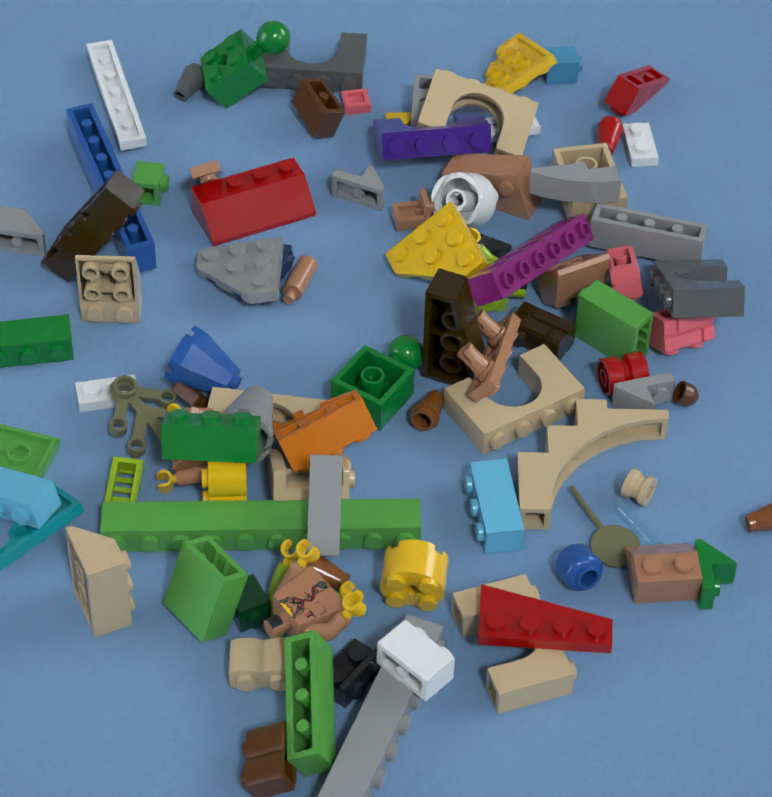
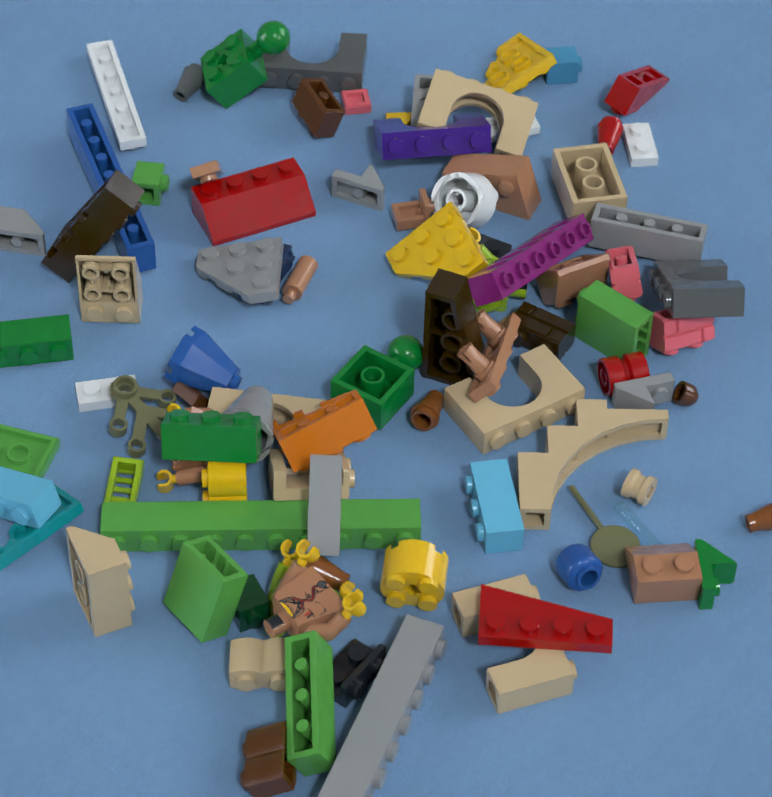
white brick [377,620,455,702] -> none
light grey slope [529,162,621,203] -> none

